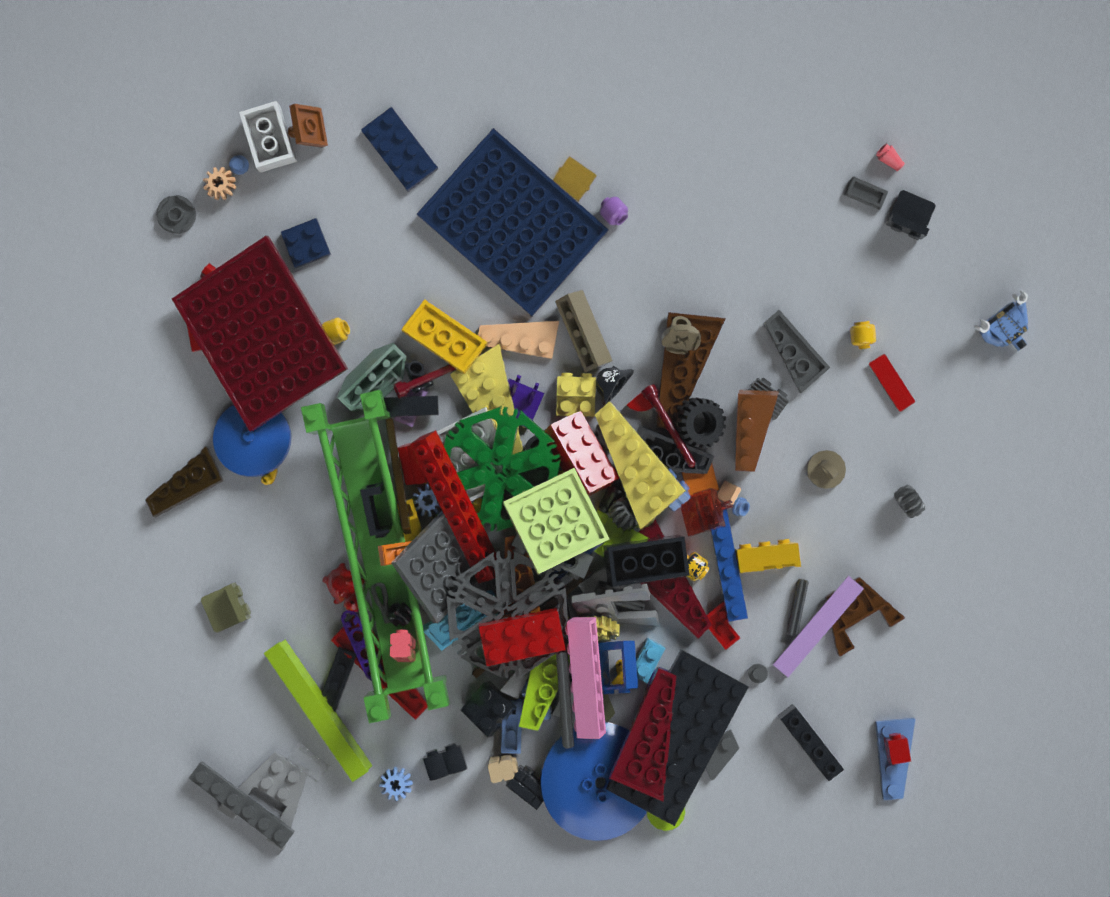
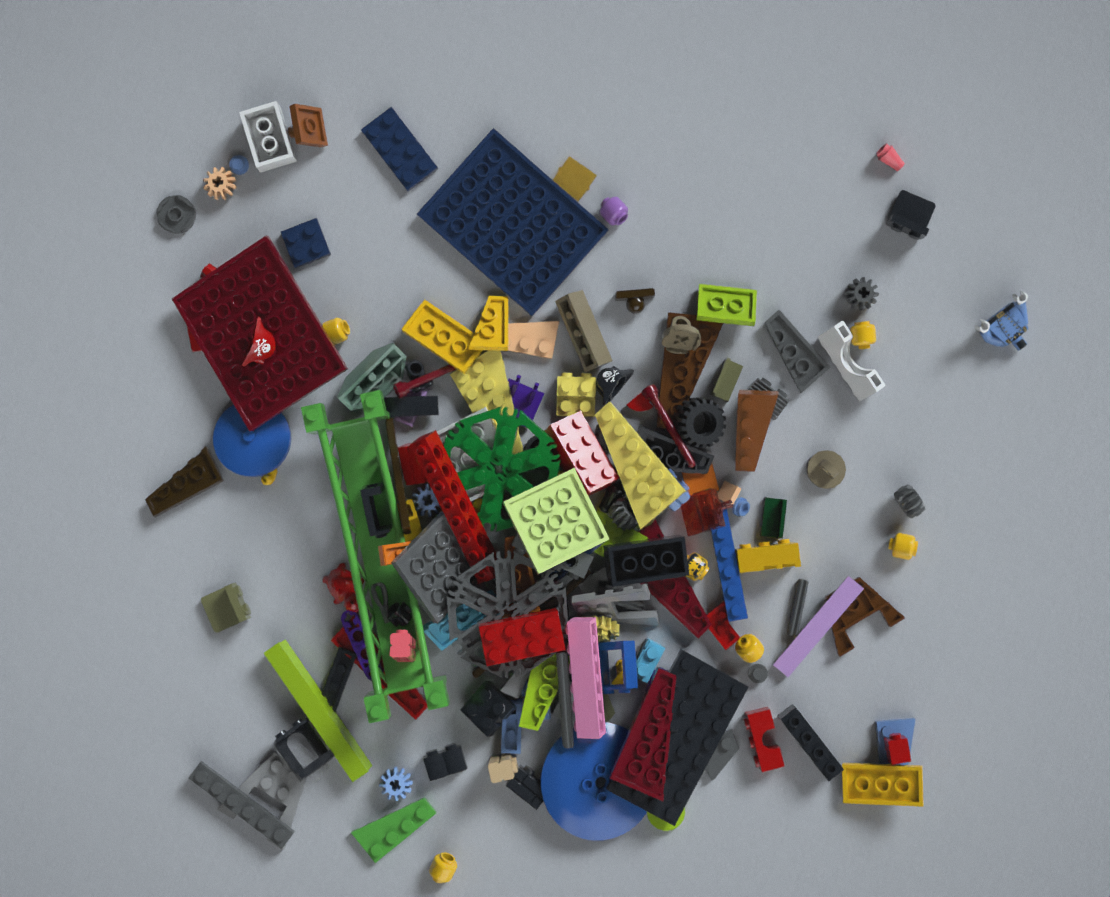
dark grey tile [845,176,888,210] -> none
red piece [869,354,915,412] -> none
none -> red hat [241,316,276,366]
none -> black panel [273,718,334,782]
none -> bright green wing [351,797,436,863]
none -> yellow head [429,852,457,883]
none -> yellow wing [469,296,508,351]
none -> dark brown tile [615,288,655,314]
none -> lime plate [696,284,757,326]
none -> olive panel [710,357,743,402]
none -> yellow head [735,634,764,663]
none -> red arch [743,707,785,772]
none -> dark green panel [760,497,787,539]
none -> white arch [818,321,885,402]
none -> yellow plate [842,763,924,807]
none -> dark grey gear [845,277,879,310]
none -> yellow head [888,533,918,560]

